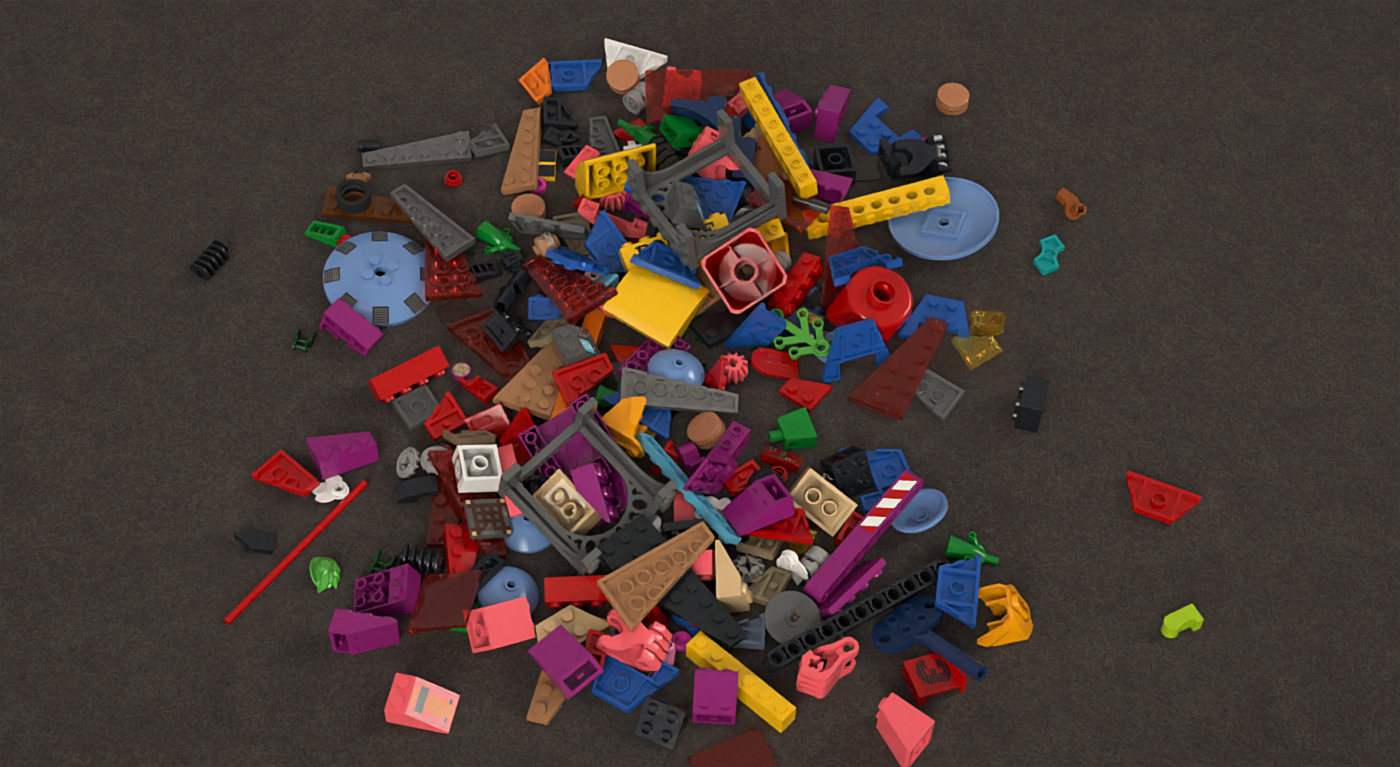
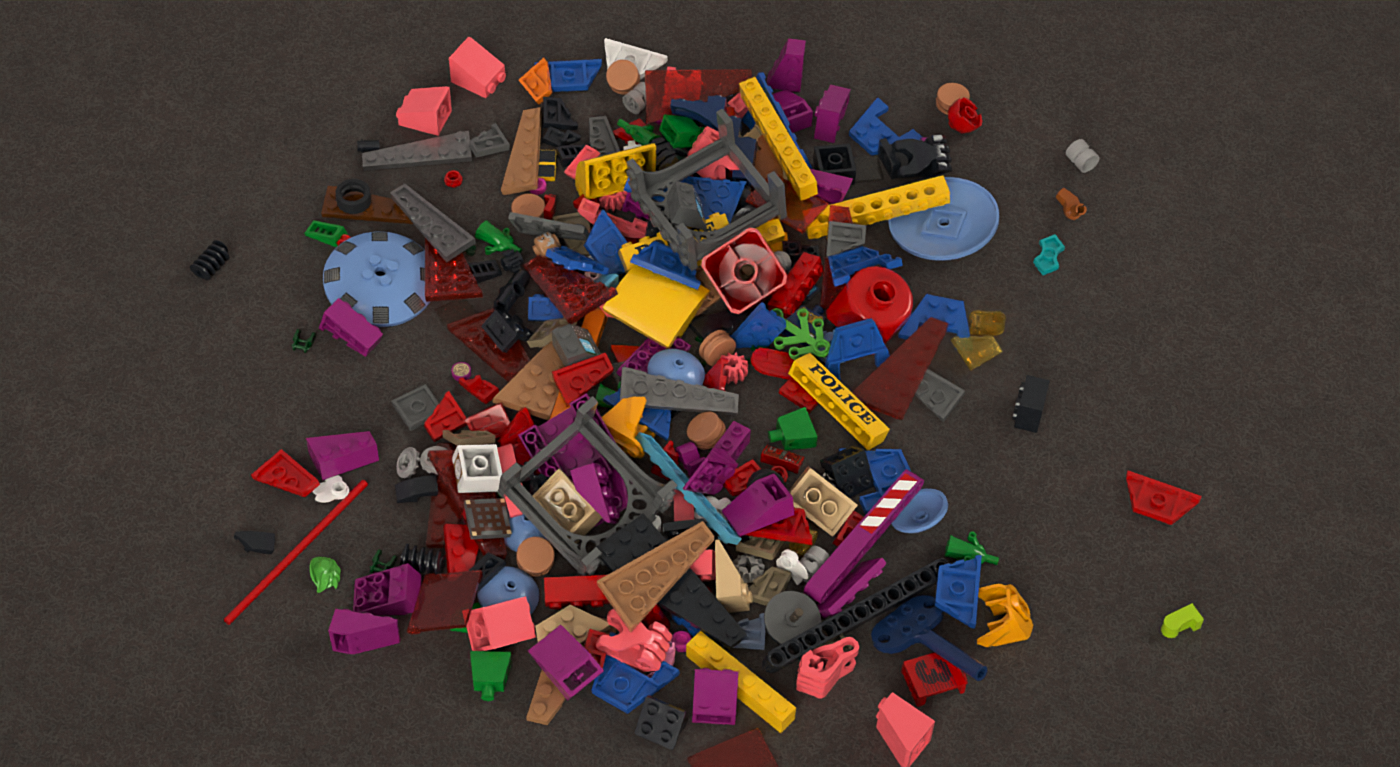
medium nougat tile [345,172,372,183] -> none
red brick [367,346,449,404] -> none
coral slope [384,673,460,734] -> none
black axle [792,196,830,214] -> none
none -> coral slope [396,86,452,136]
none -> coral slope [449,37,506,98]
none -> green torso [470,651,512,701]
none -> nougat head [516,537,555,577]
none -> red slope [544,194,556,220]
none -> nougat head [699,330,736,367]
none -> magenta wedge [767,38,806,92]
none -> black slope [782,241,820,262]
none -> yellow brick [788,353,890,450]
none -> dark grey wing [825,221,866,258]
none -> red cylinder [948,97,982,134]
none -> light grey wheel [1066,139,1100,173]

